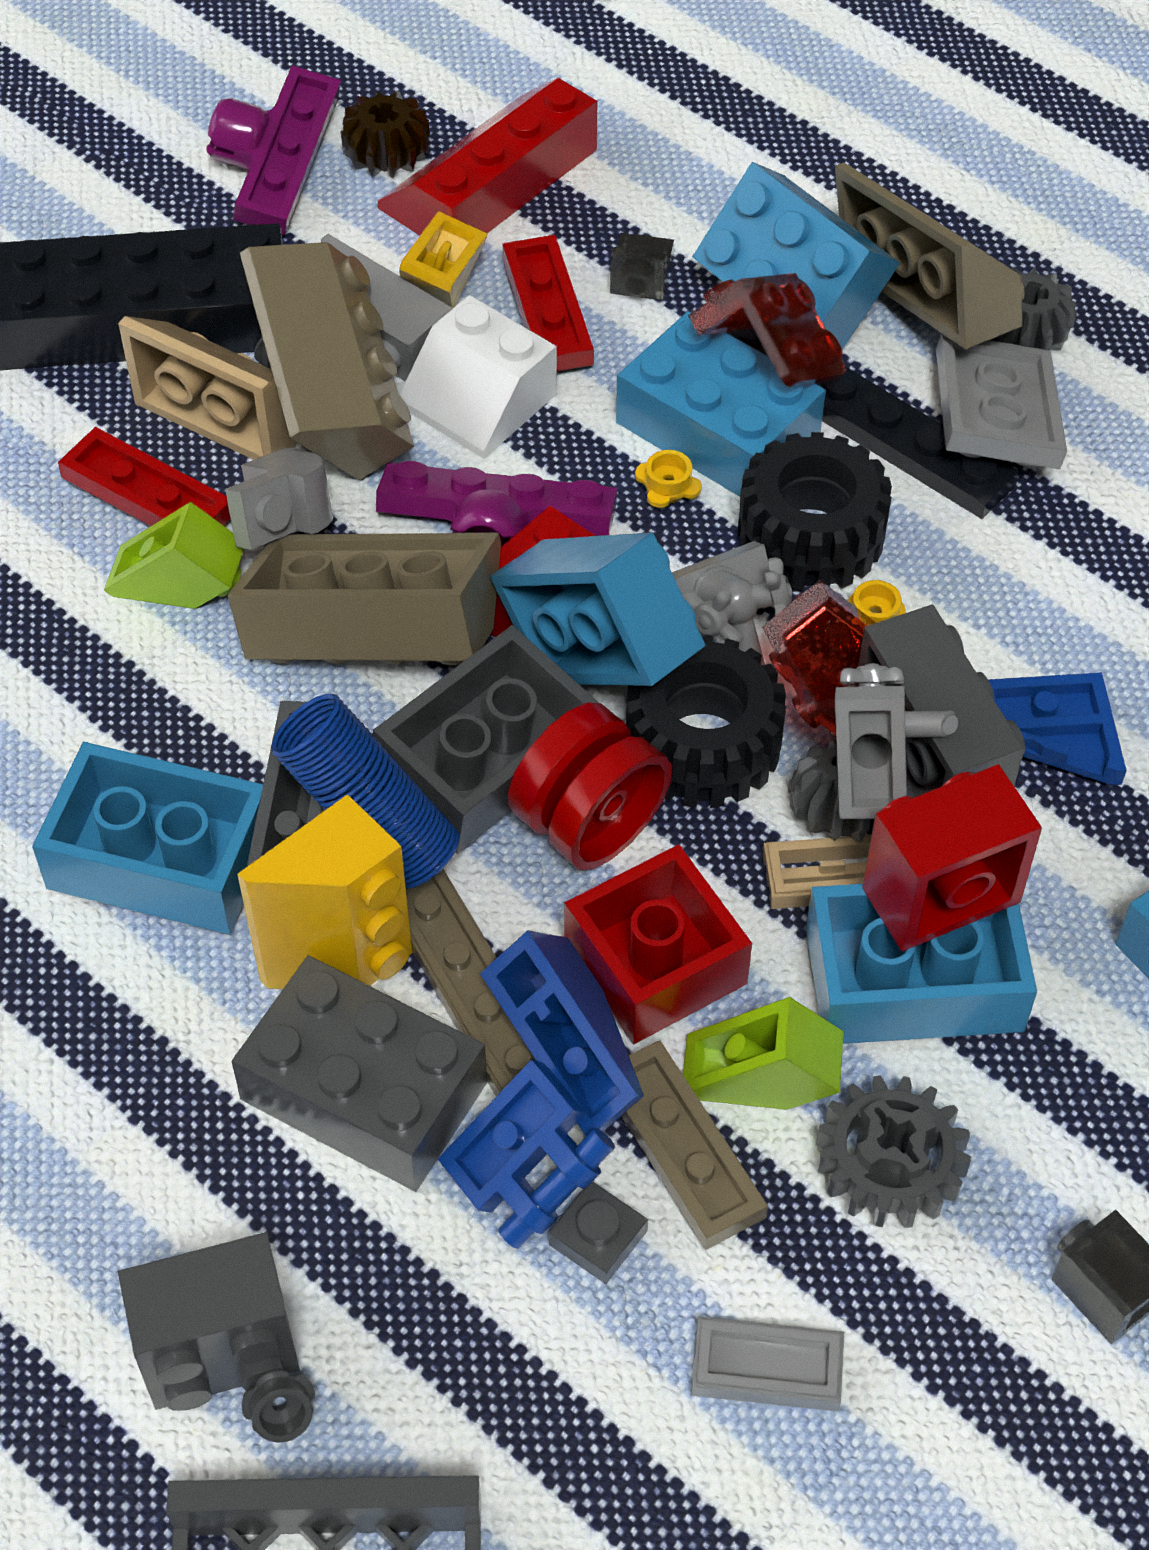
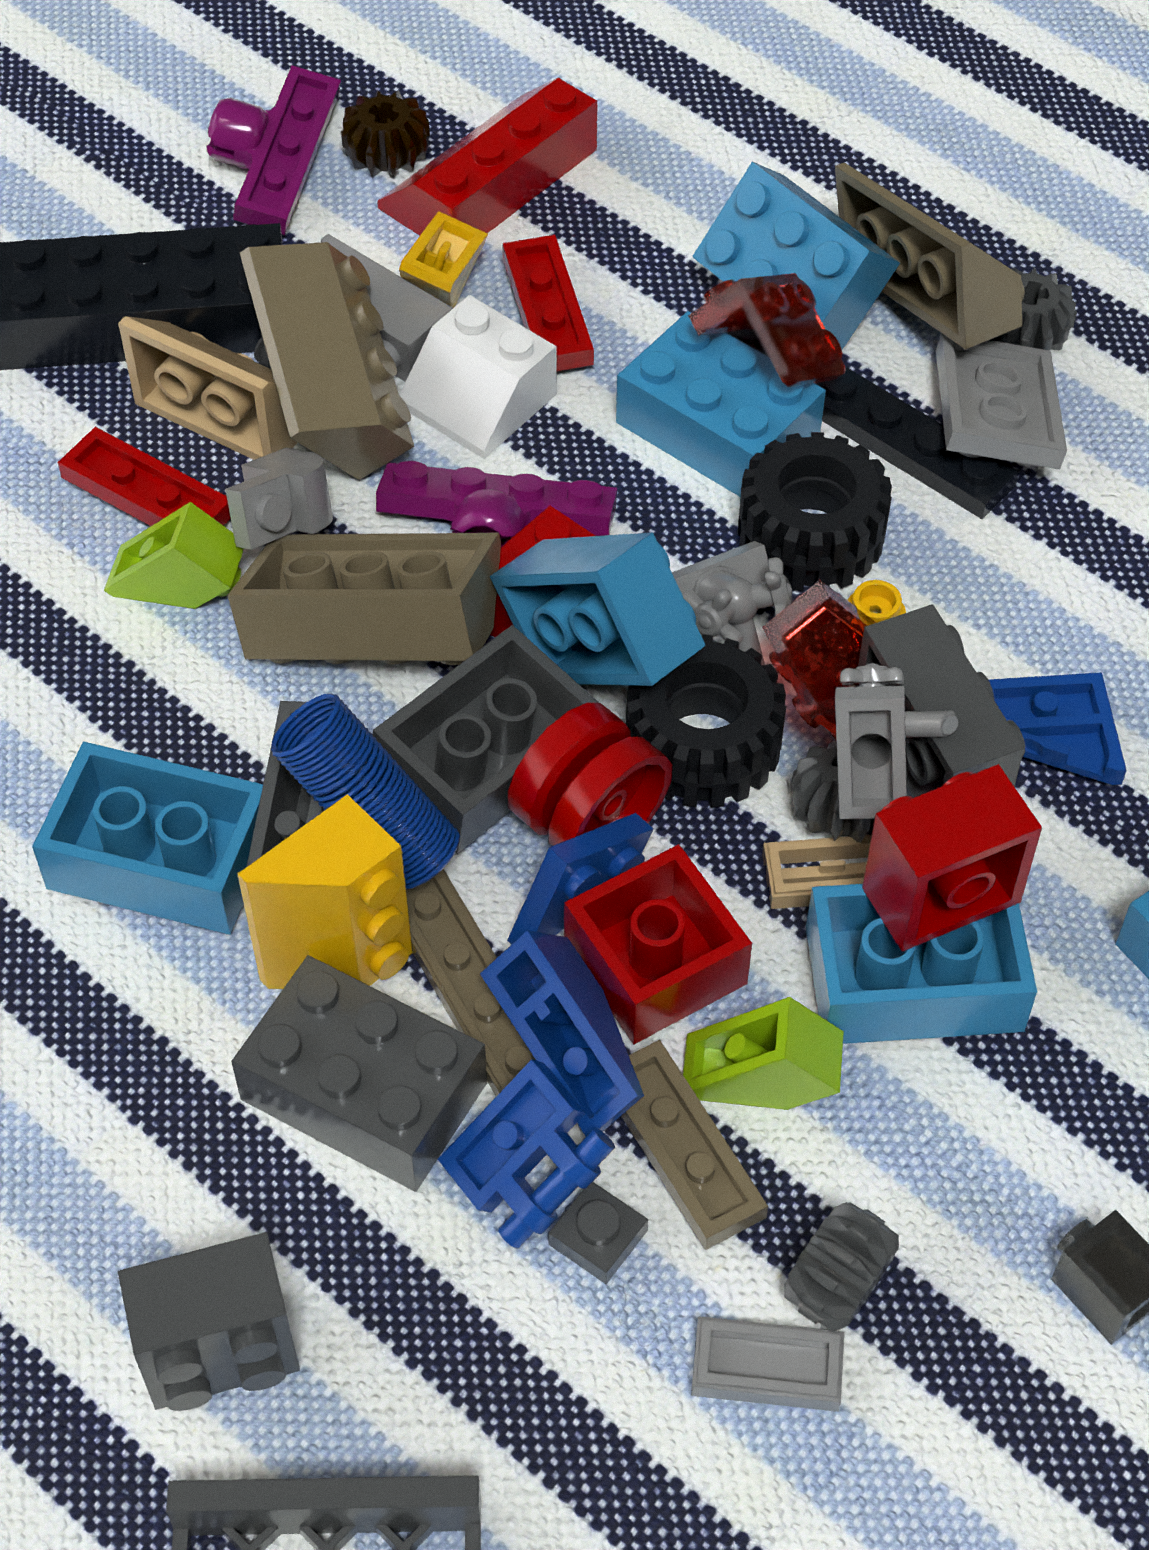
dark grey plate [241,1368,315,1443] -> none
clear smoke bracket [610,233,674,301] -> none
yellow plate [635,450,702,508] -> none
dark grey gear [816,1075,971,1228] -> none
none -> blue wing [507,813,654,945]
none -> dark grey gear [784,1202,899,1332]

